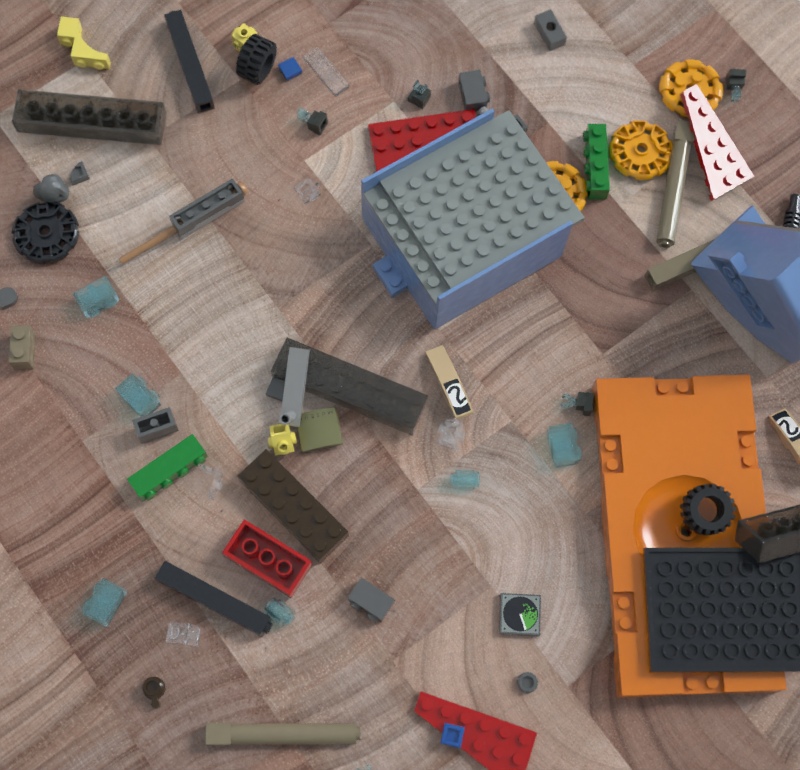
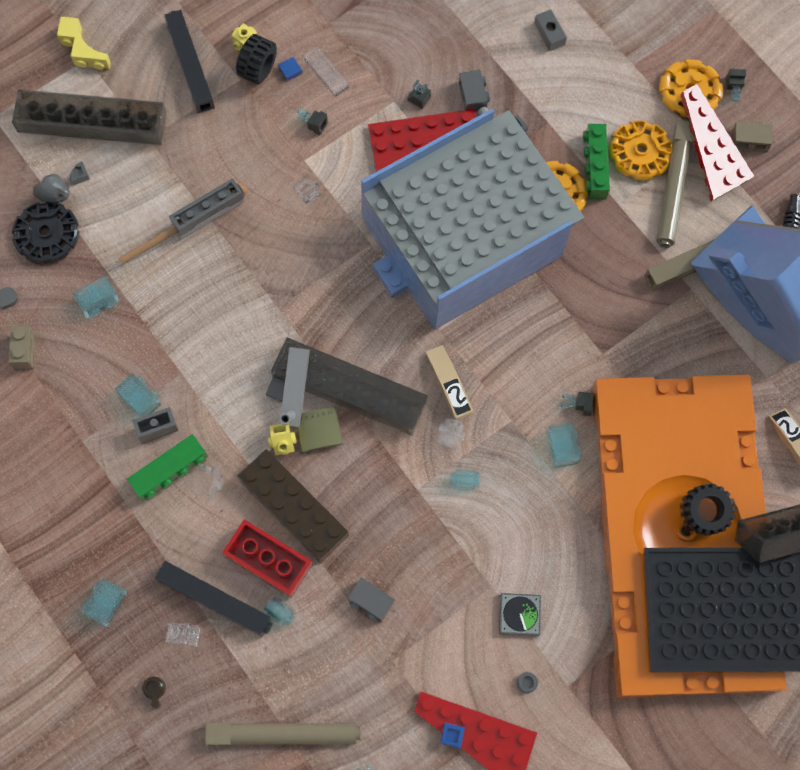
none -> dark tan brick [732,121,772,152]

